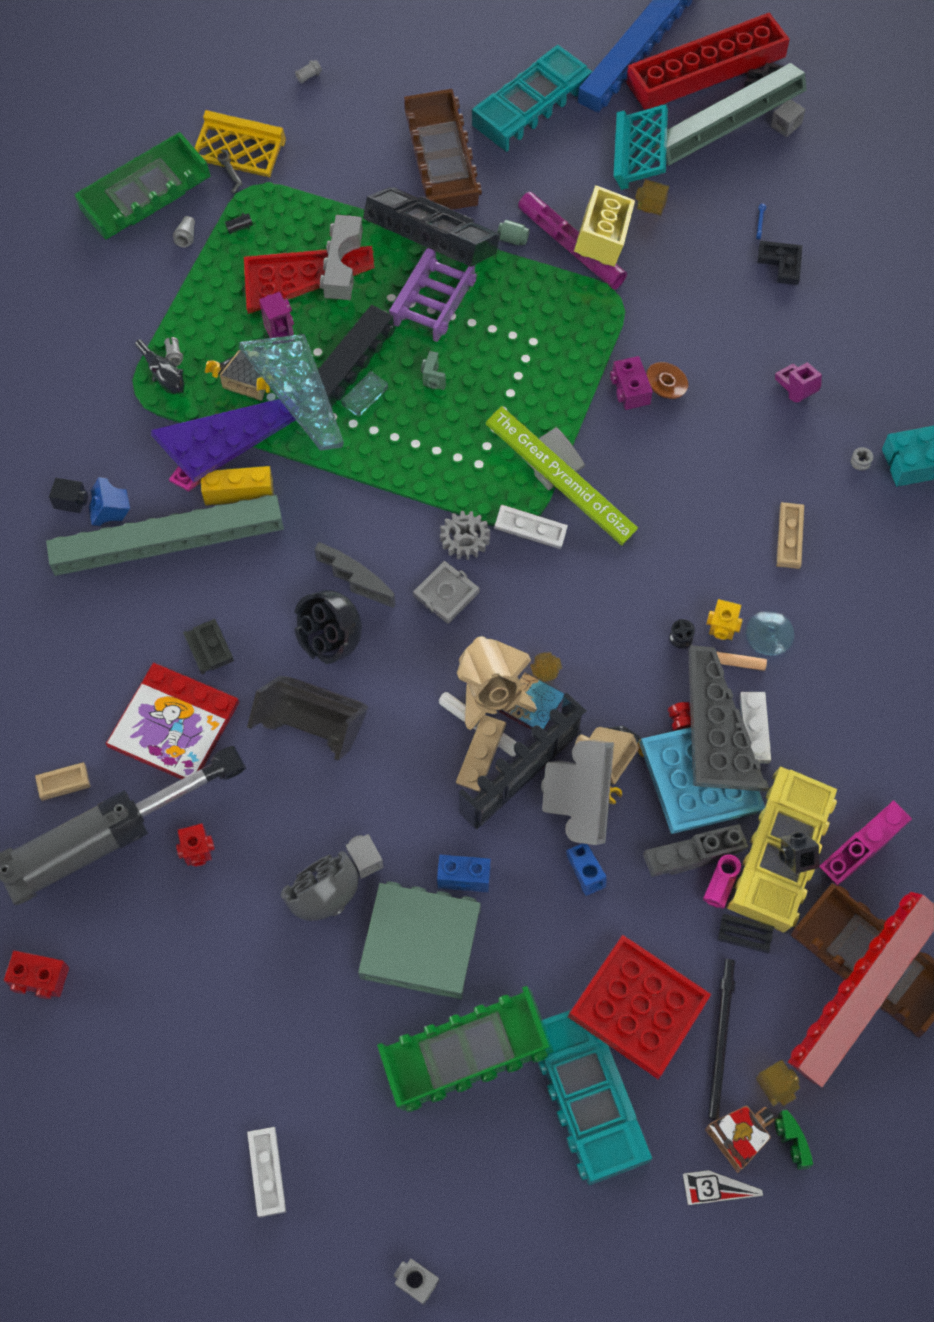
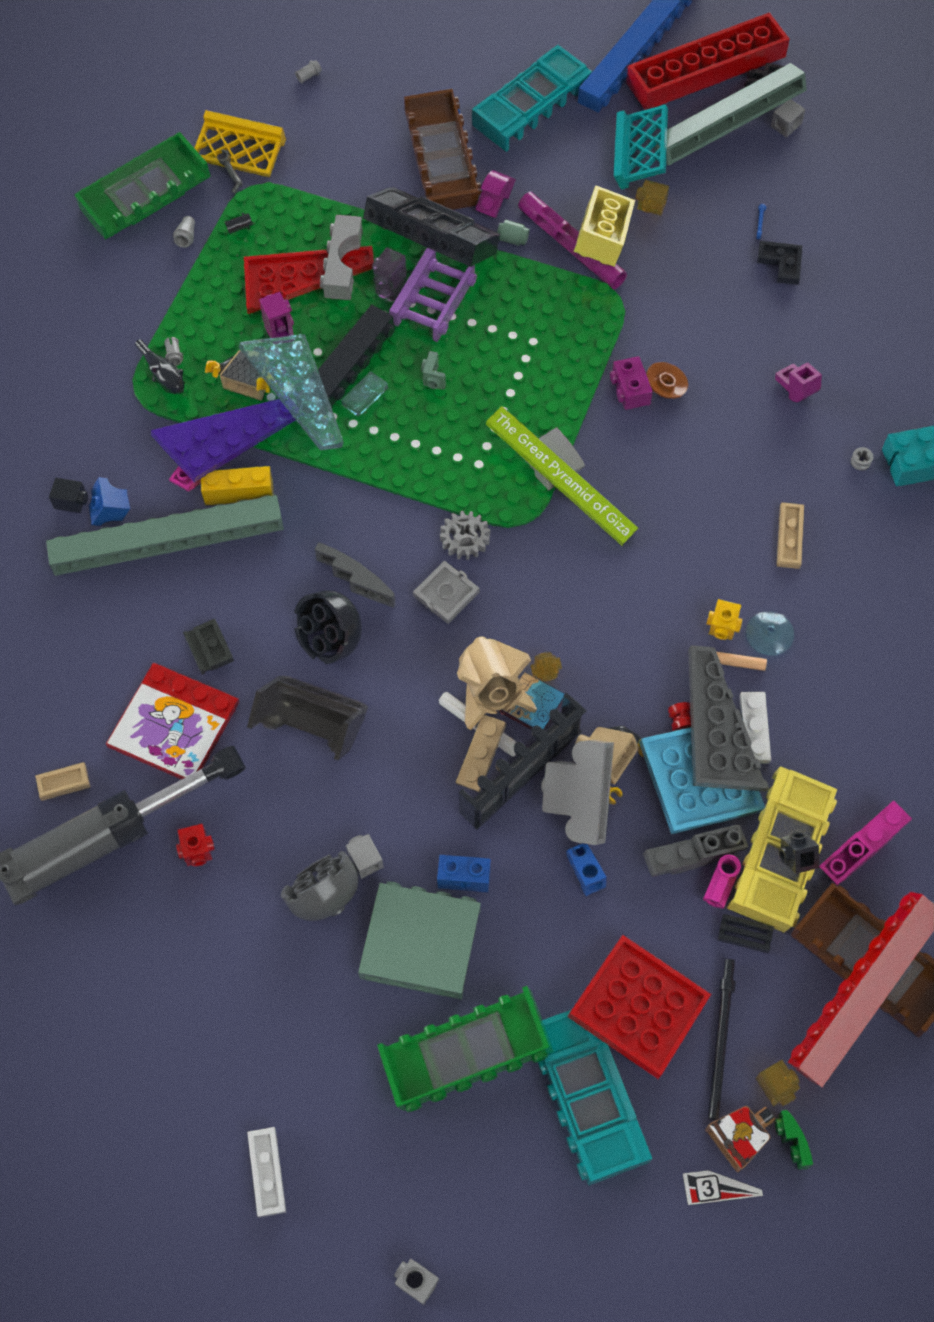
red brick [3,950,69,999] -> none
white plate [494,505,568,549] -> none
black wheel [669,619,695,649] -> none
none -> clear purple brick [372,247,407,302]
none -> magenta brick [475,170,516,218]

